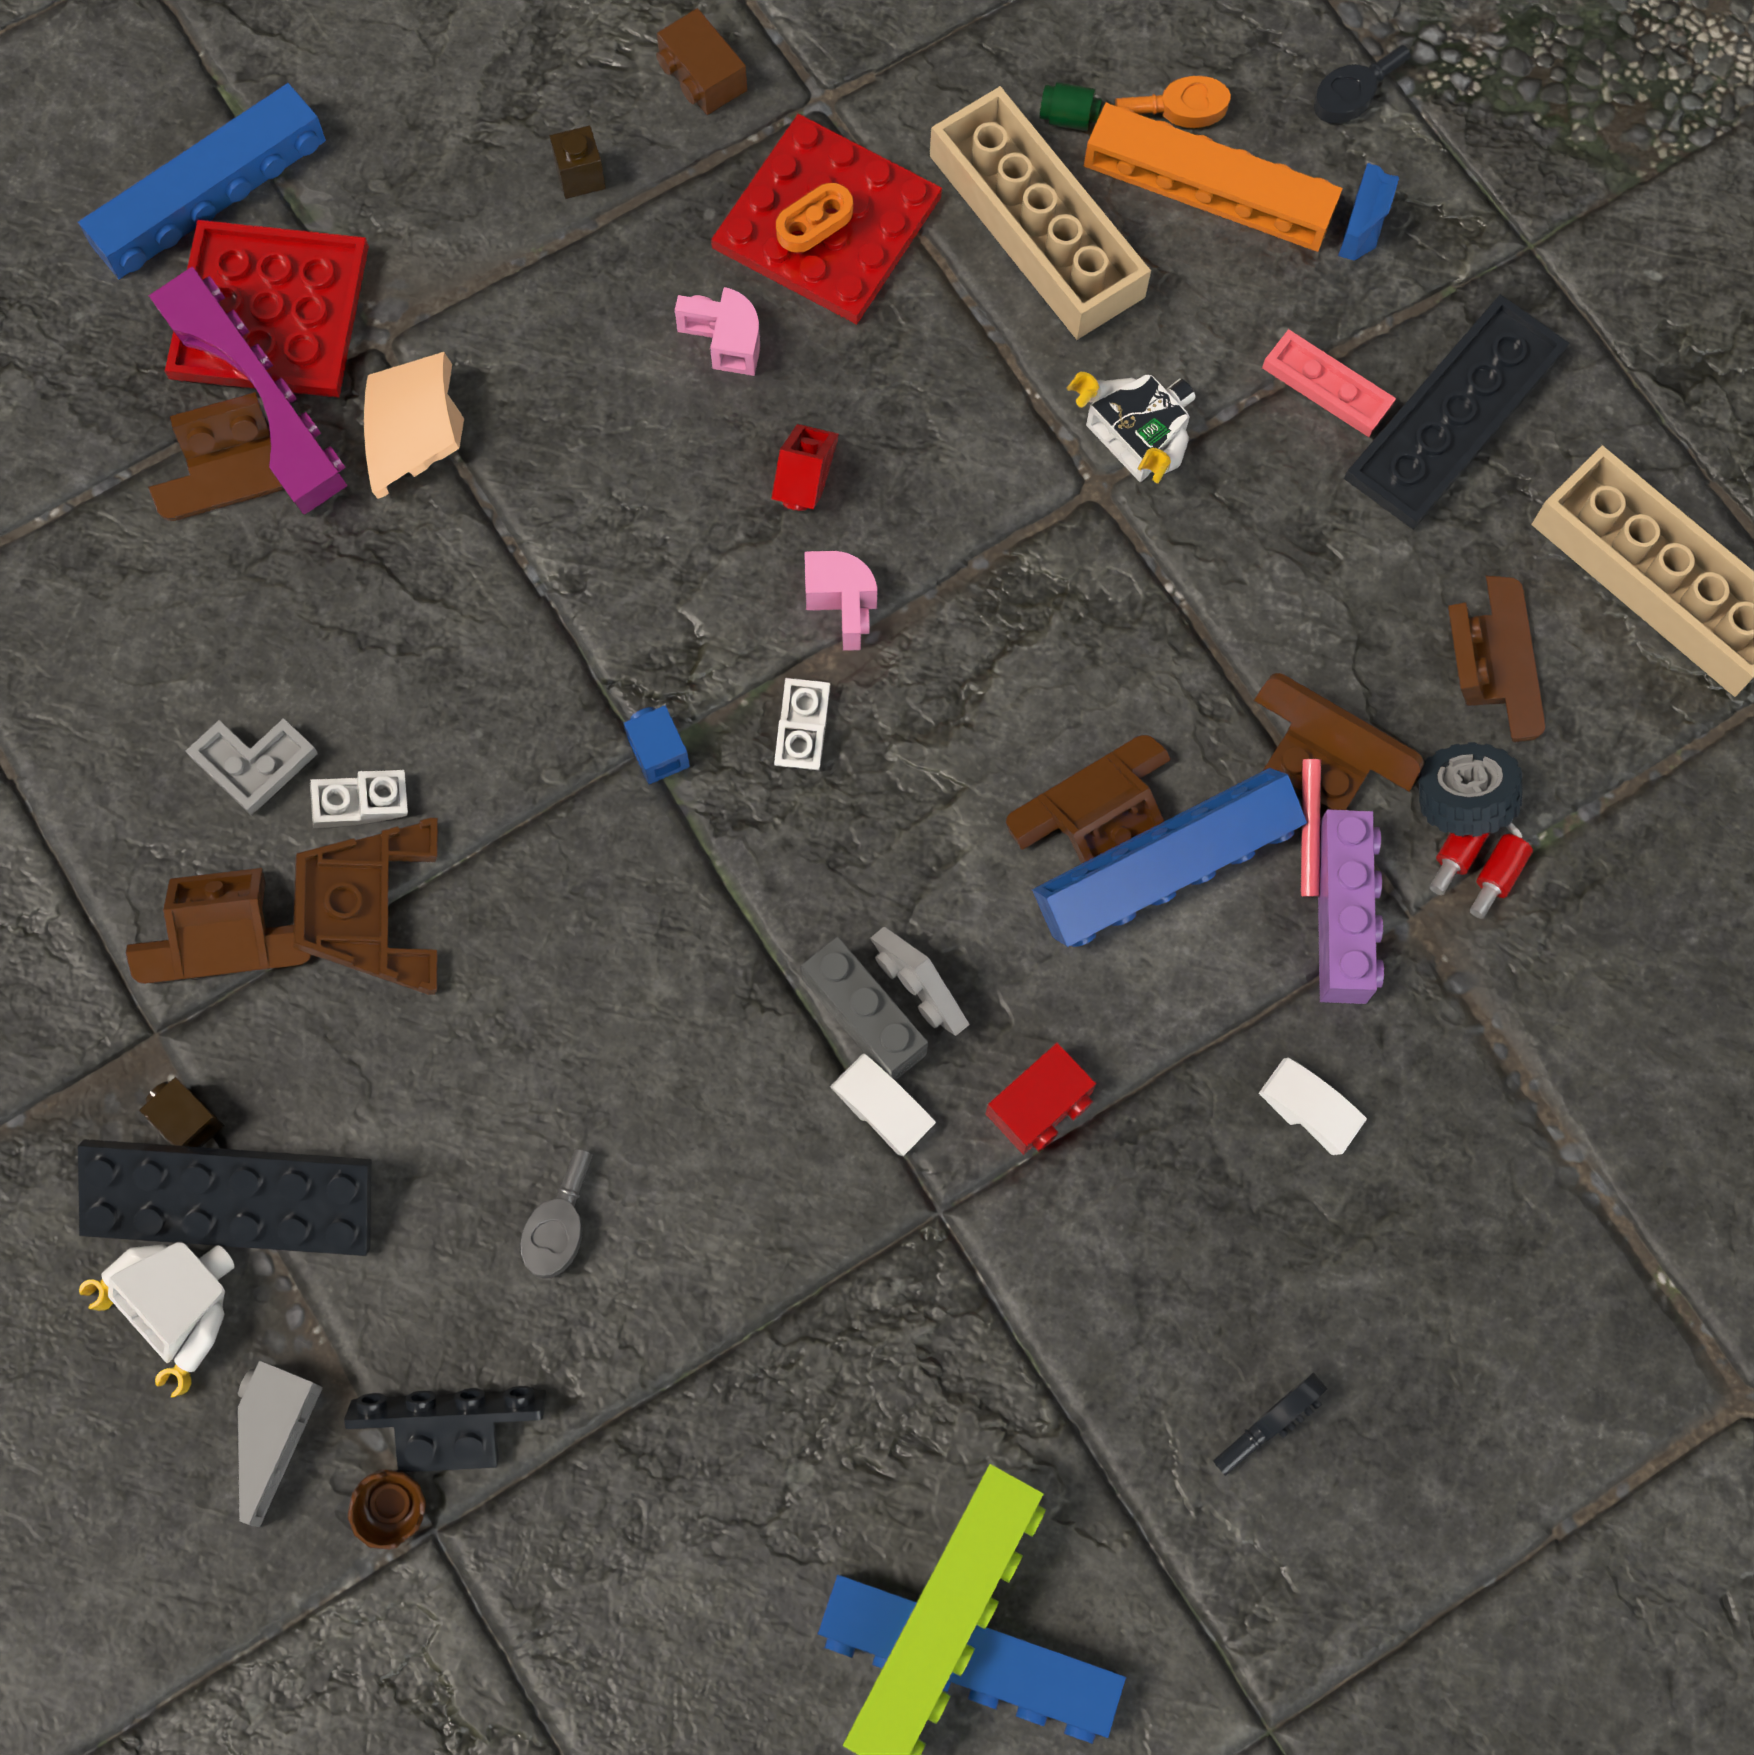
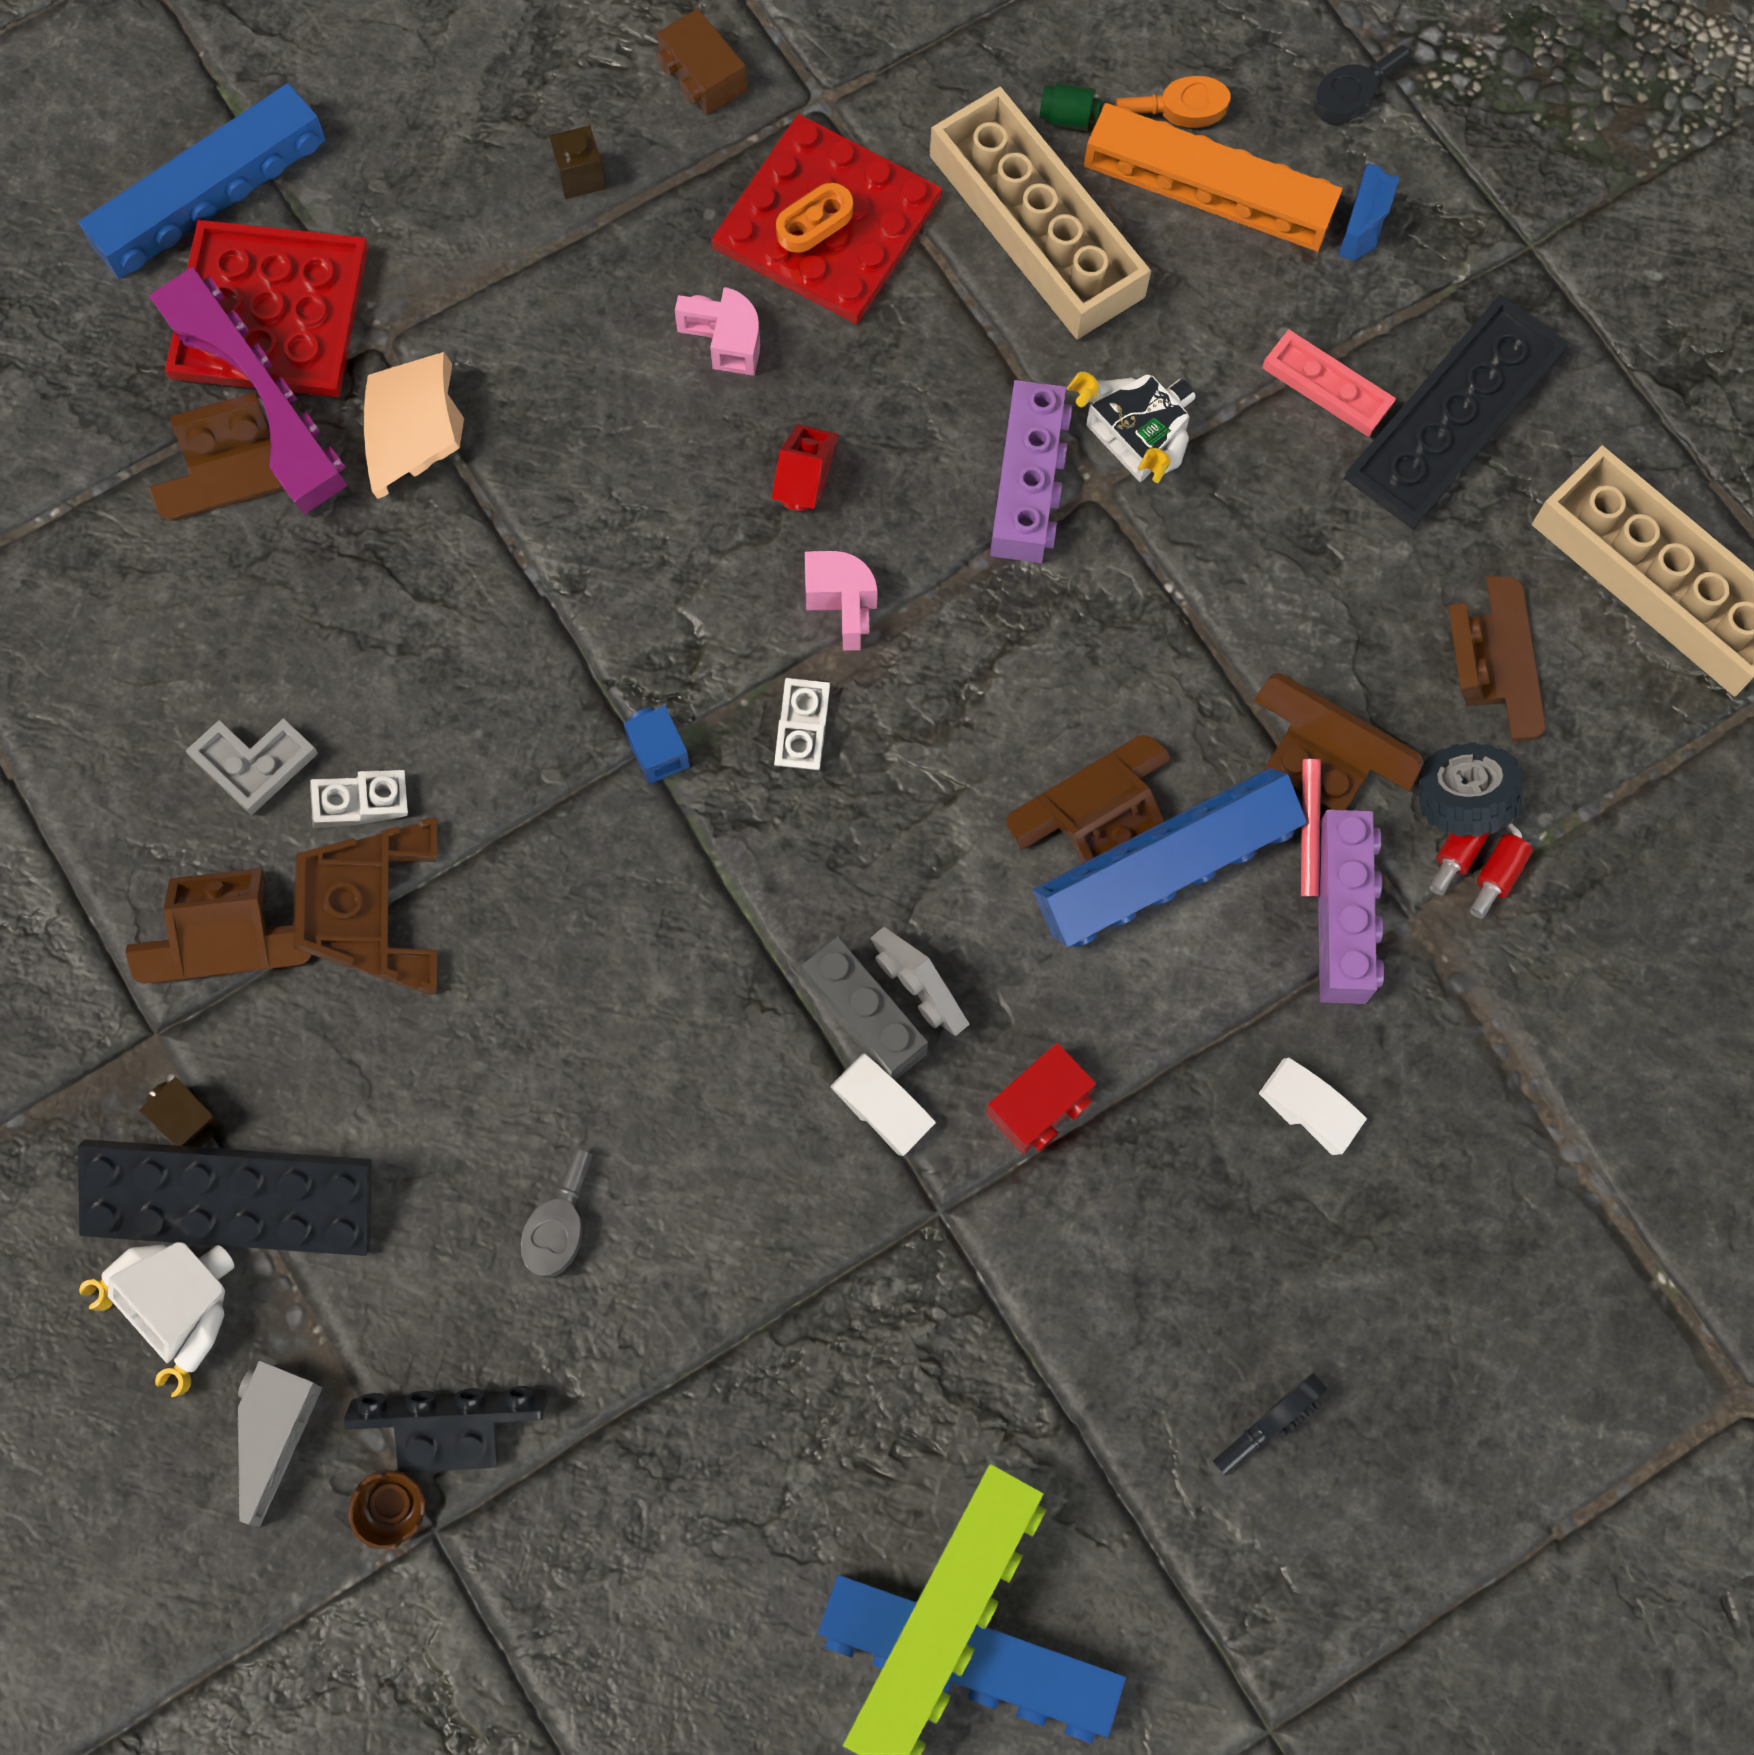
none -> medium lavender brick [990,380,1072,563]

